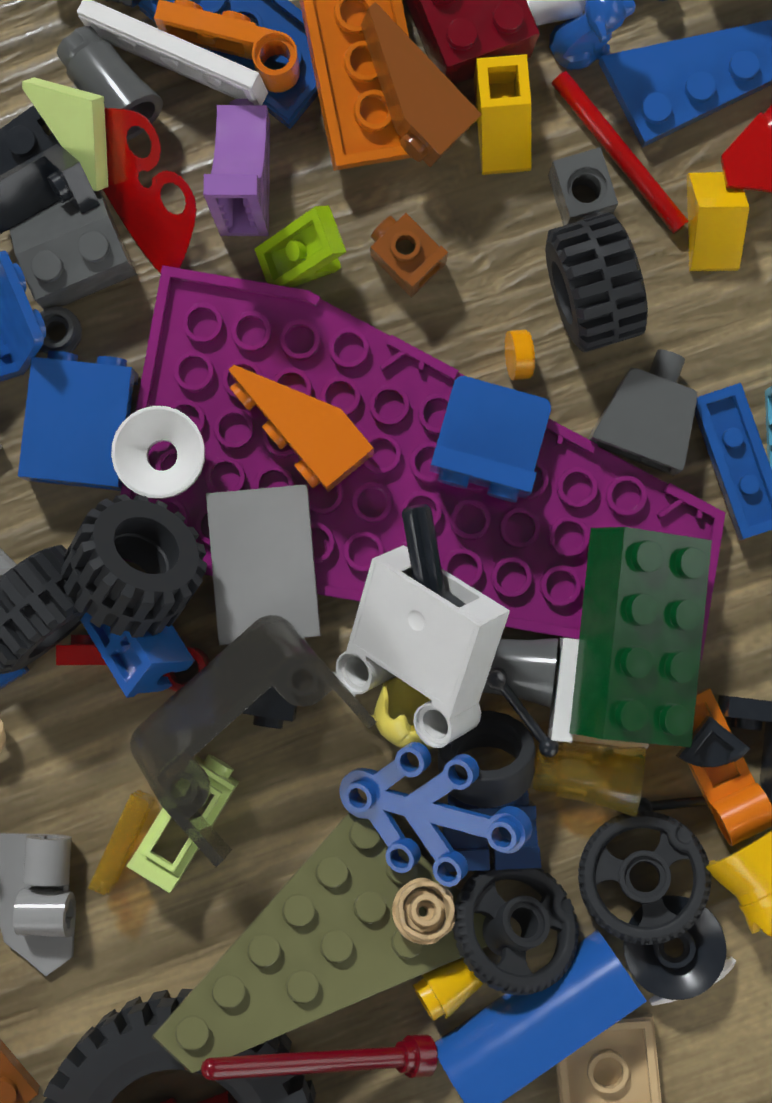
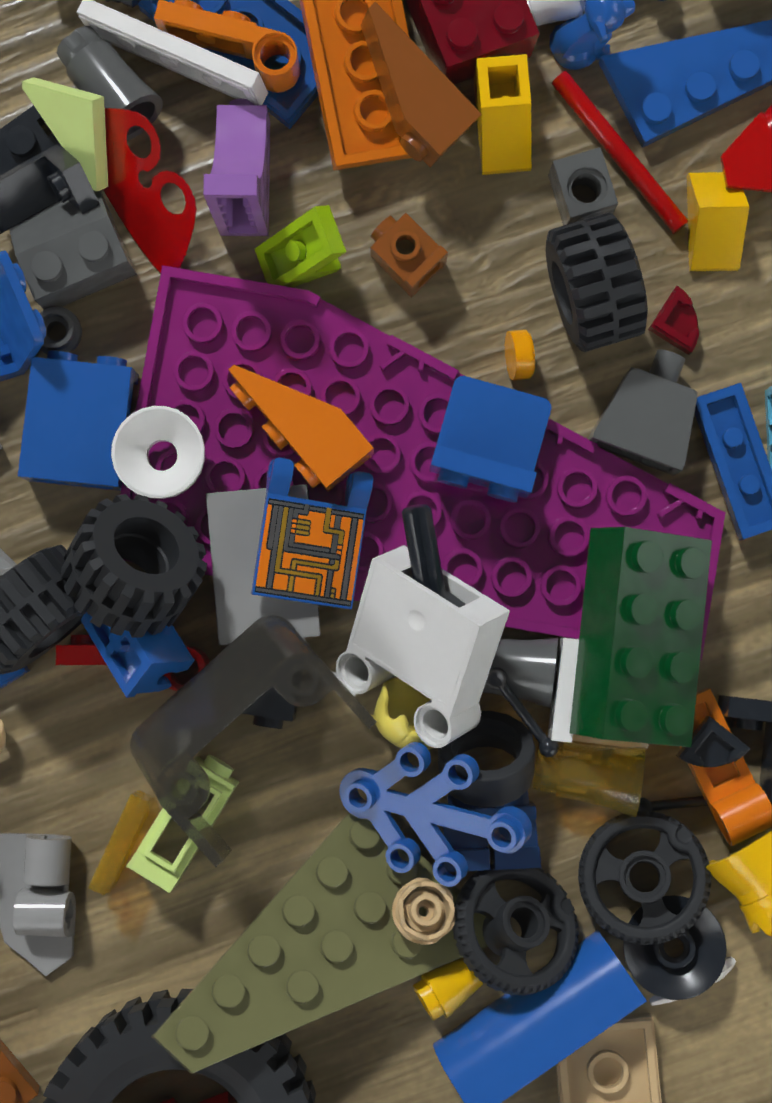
dark red piece [201,1034,438,1080] -> none
none -> flag [251,458,374,610]
none -> dark red tile [648,285,699,355]

